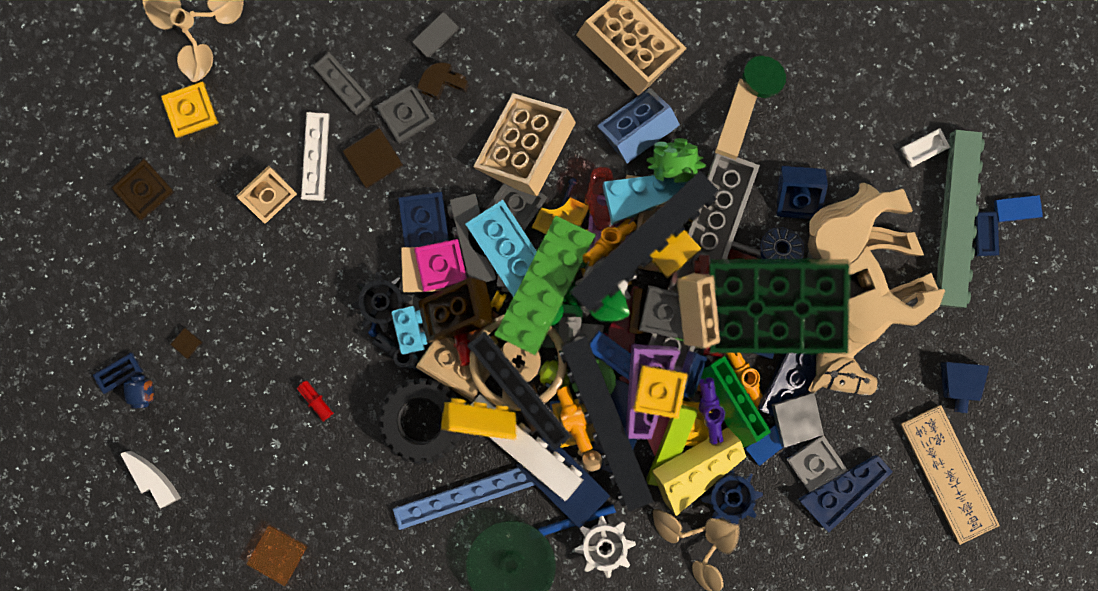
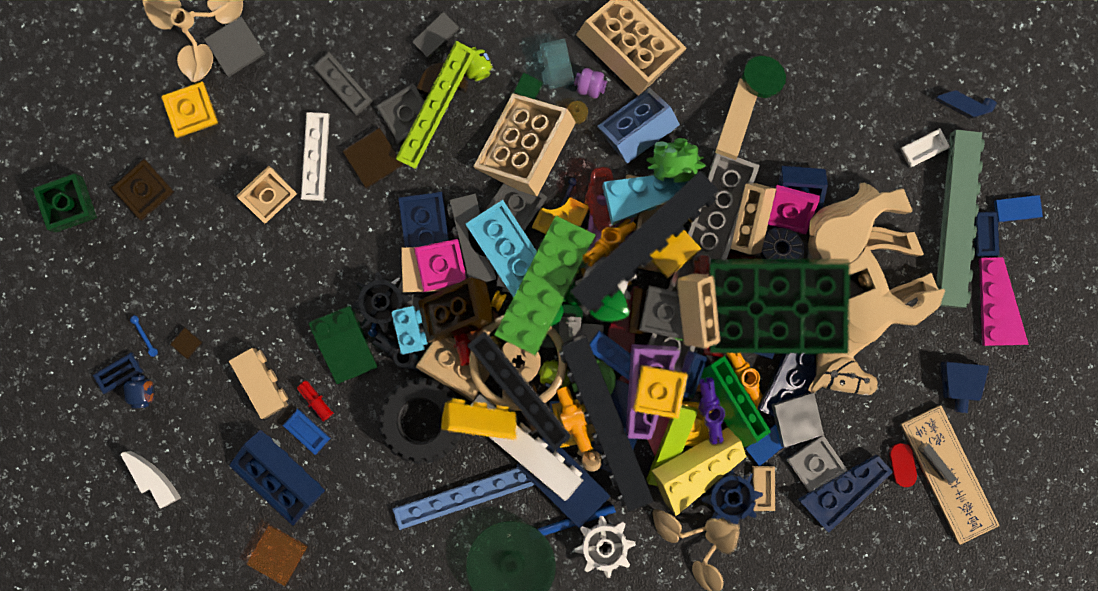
none -> dark green brick [33,174,97,233]
none -> blue hinge [130,316,158,357]
none -> dark grey tile [204,16,265,77]
none -> tan brick [229,348,288,419]
none -> dark blue slope [229,430,325,526]
none -> blue tile [283,409,331,455]
none -> dark green slope [309,306,378,384]
none -> lime tile [396,41,476,169]
none -> lime head [465,47,493,81]
none -> dark green tile [514,73,543,99]
none -> clear light blue brick [536,39,575,90]
none -> clear yellow tile [567,101,588,124]
none -> medium lavender piece [574,68,607,98]
none -> tan brick [731,183,776,254]
none -> tan tile [752,466,775,511]
none -> dark pink tile [768,185,820,234]
none -> red tile [889,443,917,487]
none -> dark grey tile [918,443,957,484]
none -> dark blue piece [934,90,997,119]
none -> dark pink wing [979,257,1029,346]

